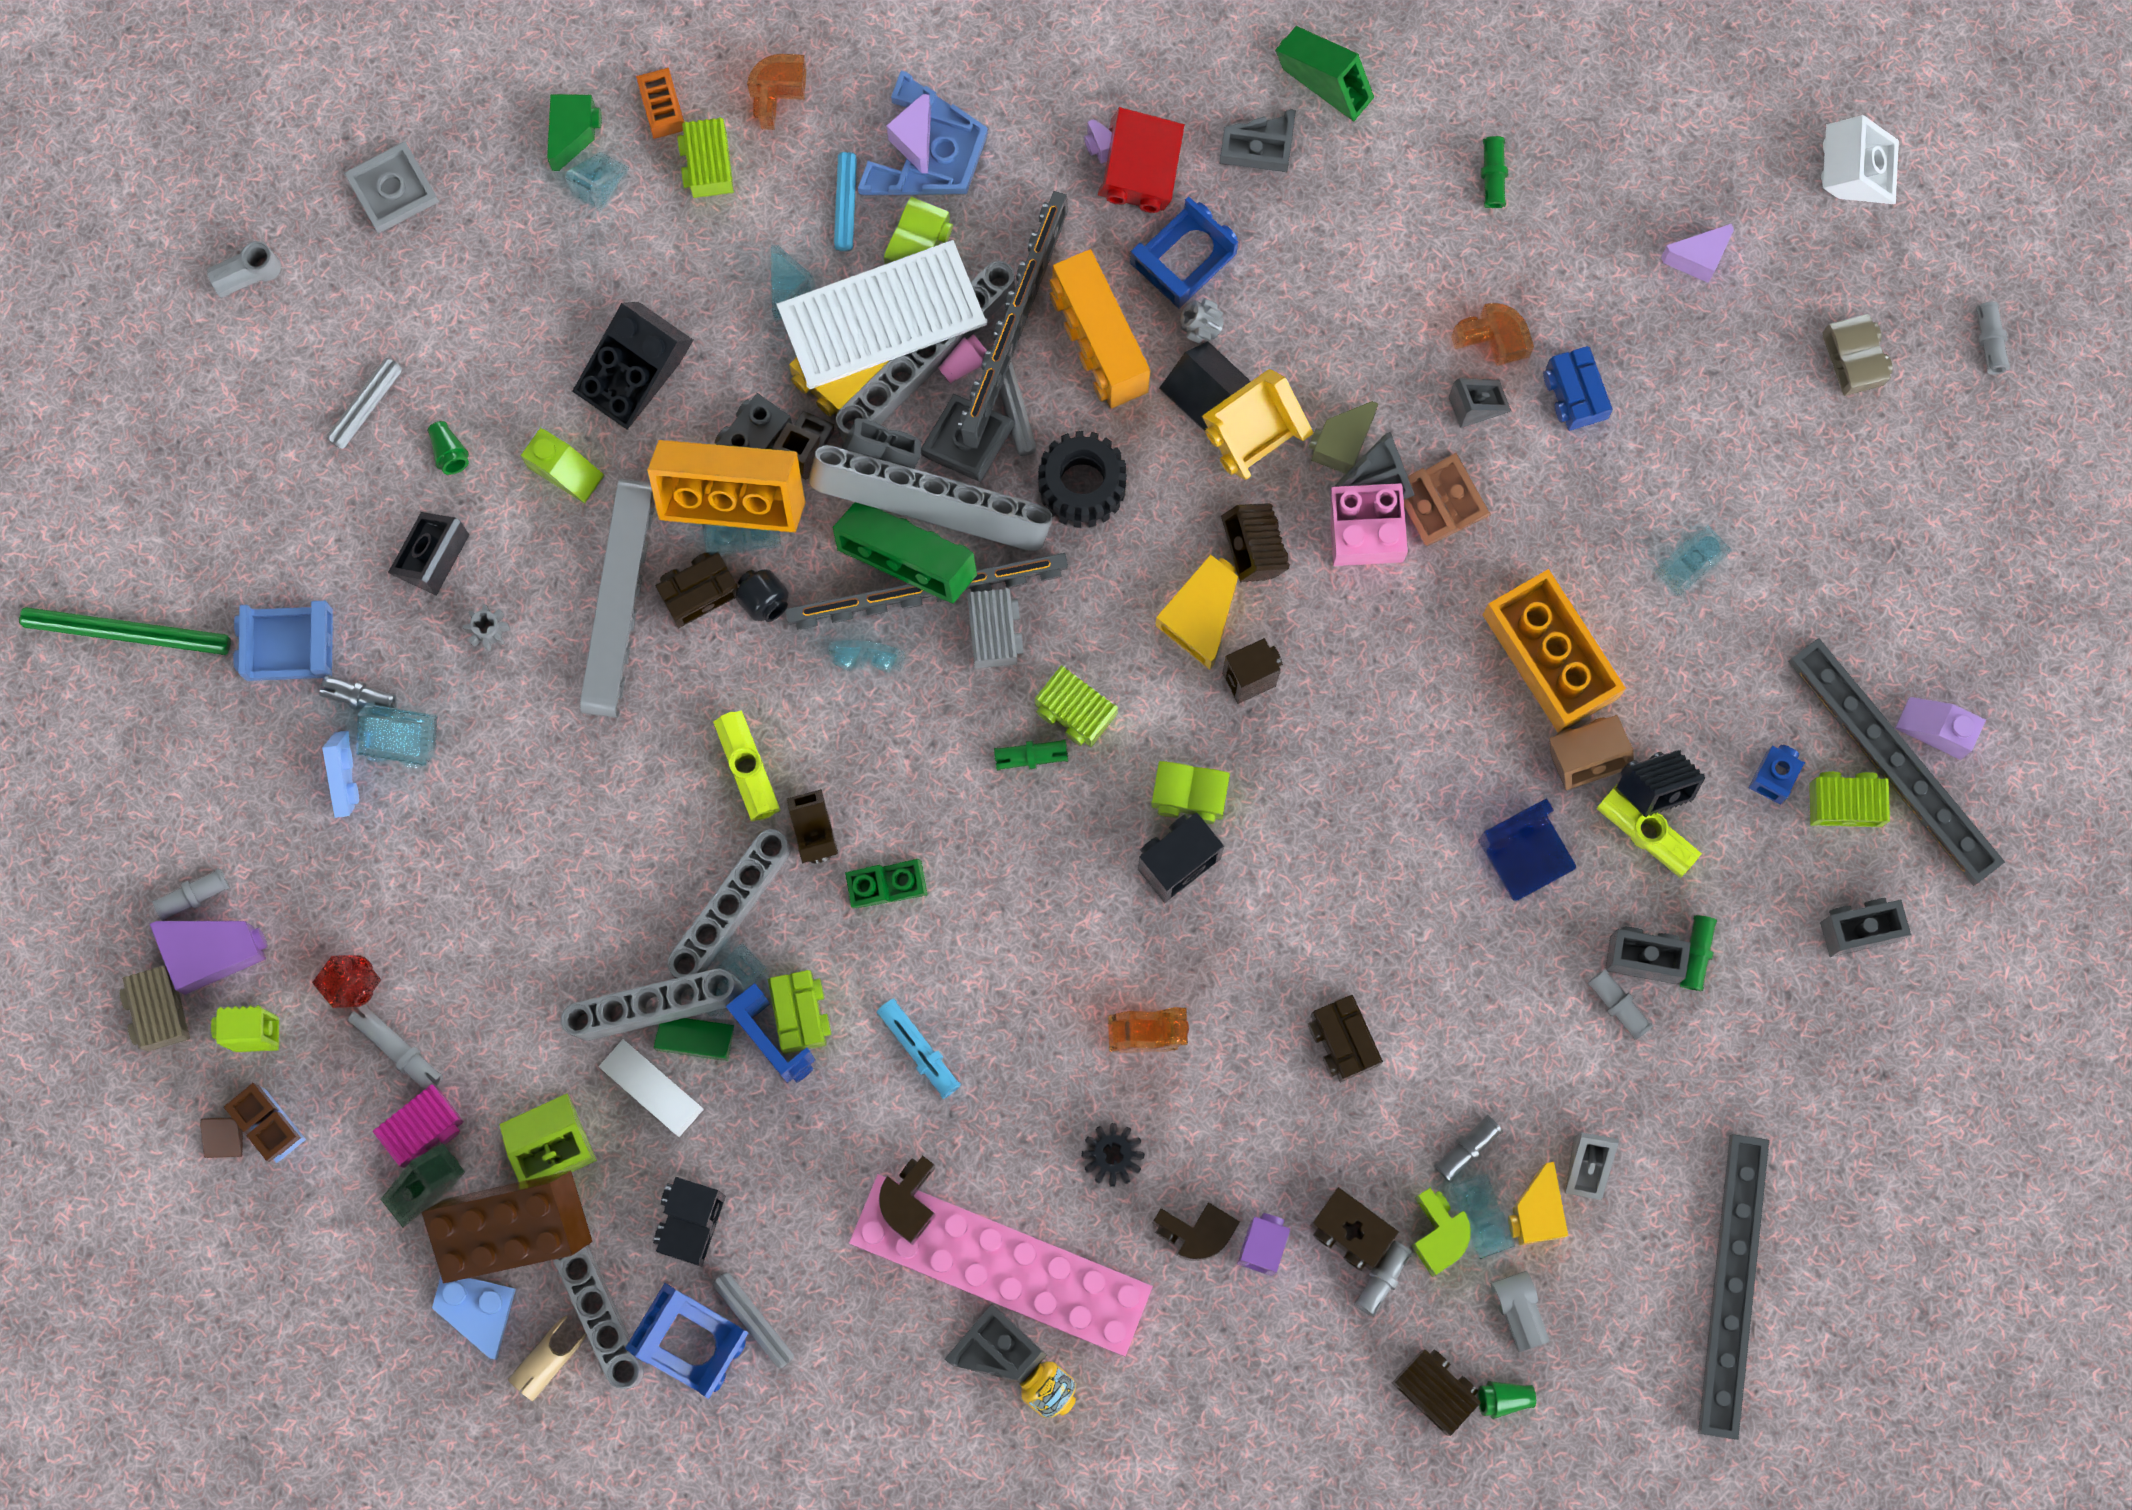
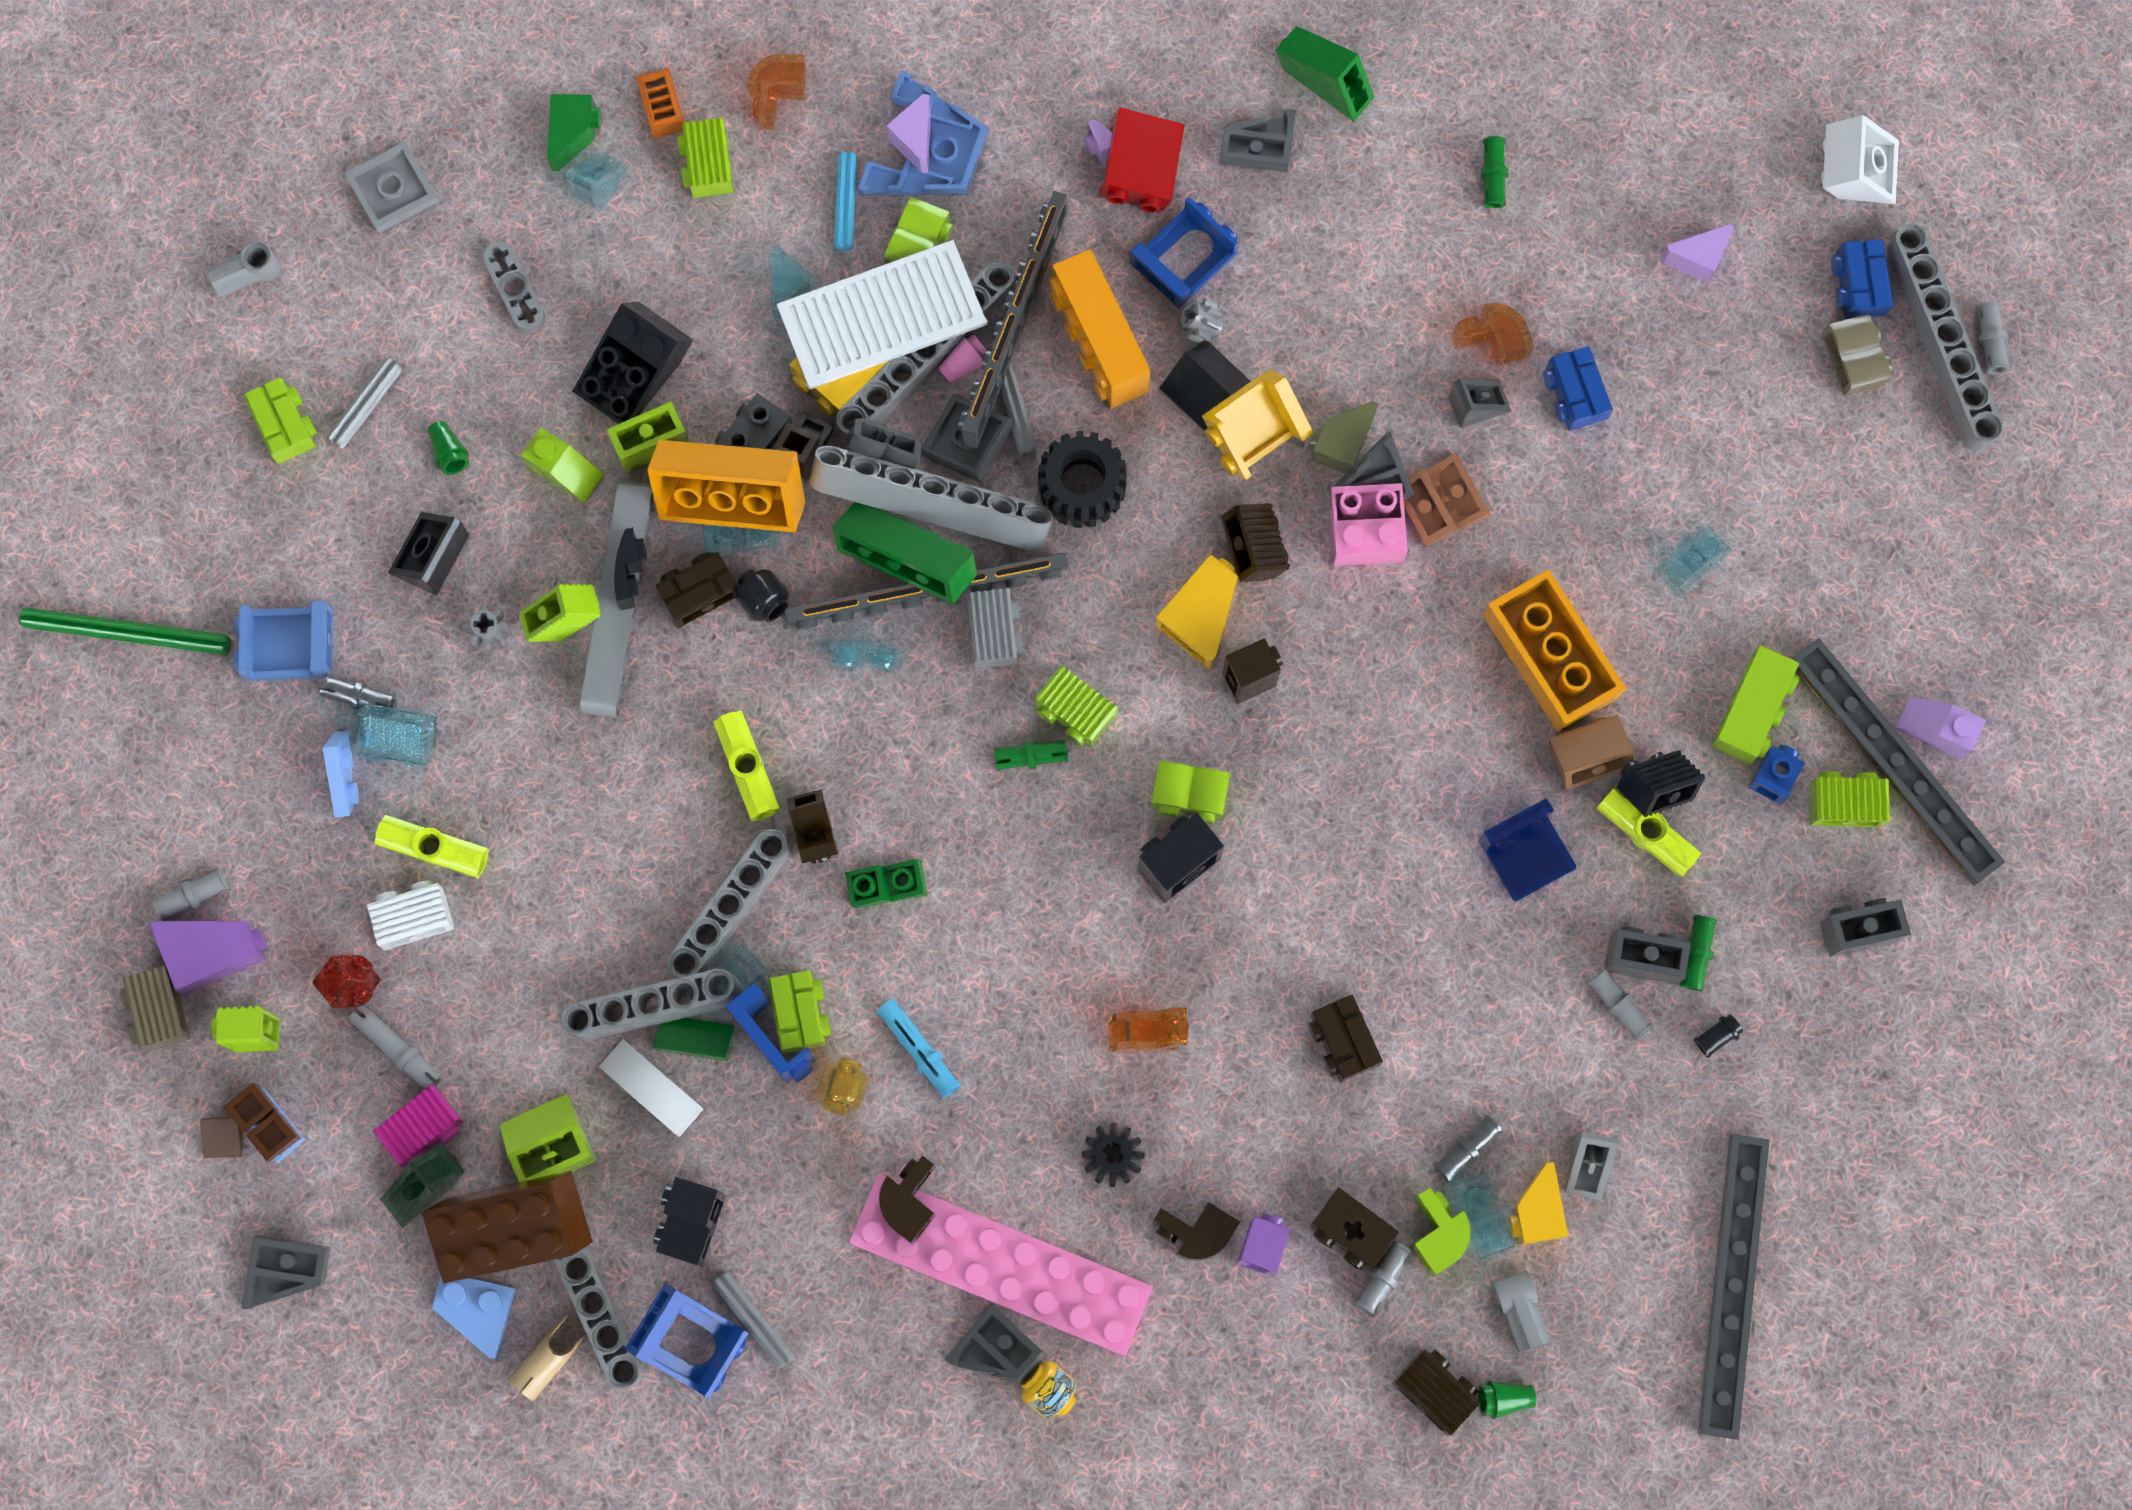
none -> dark grey wing [241,1235,330,1309]
none -> lime brick [243,378,318,464]
none -> white brick [367,880,454,951]
none -> neon yellow piece [374,815,489,879]
none -> light grey beam [483,241,545,334]
none -> lime brick [519,583,601,642]
none -> lime brick [606,401,689,473]
none -> black slope [614,527,647,610]
none -> clear yellow head [816,1058,869,1116]
none -> black pin [1694,1014,1743,1058]
none -> lime brick [1711,645,1800,764]
none -> blue brick [1831,239,1893,319]
none -> light grey beam [1888,223,2003,452]

